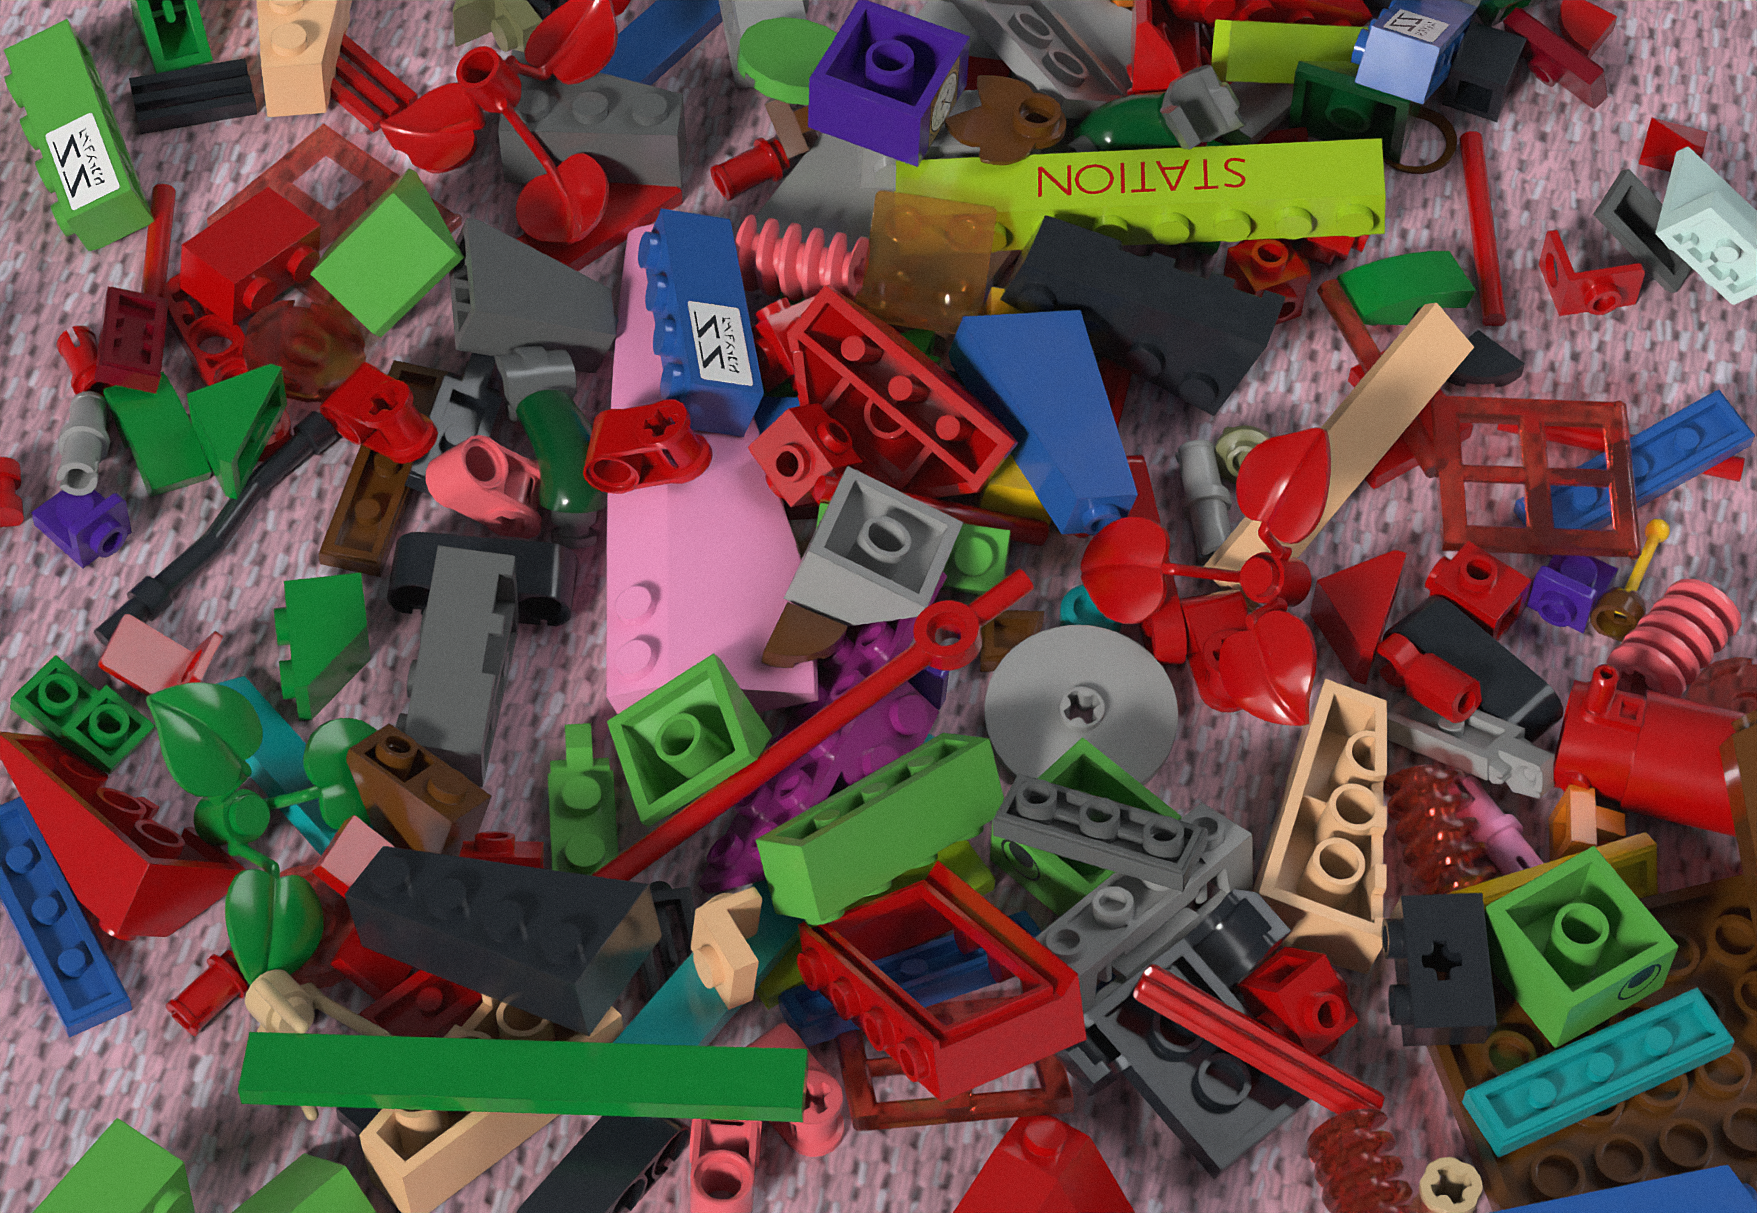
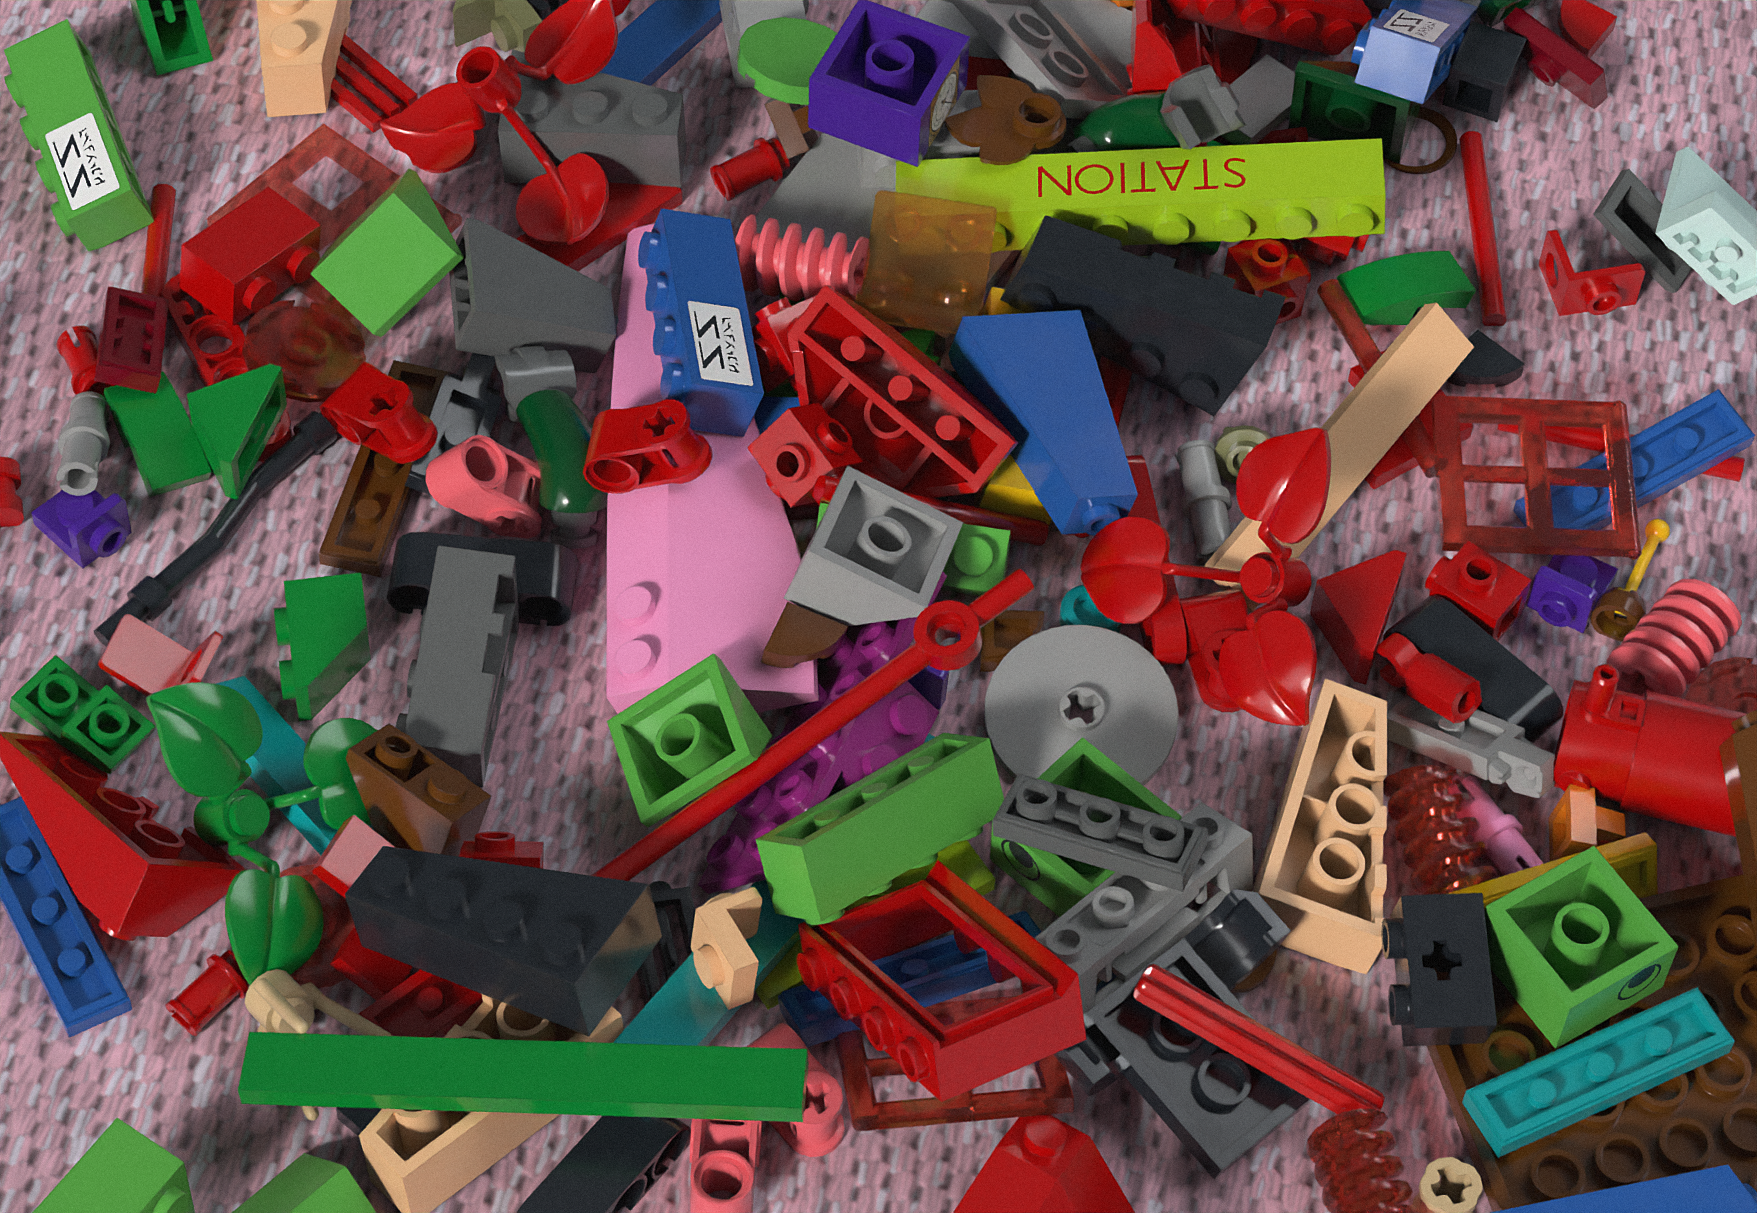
black tile [129,58,257,134] -> none
bright green hinge [547,723,618,875] -> none
lime tile [1211,19,1368,84] -> none
red brick [1237,946,1359,1057] -> none
red slope [1638,117,1708,172] -> none

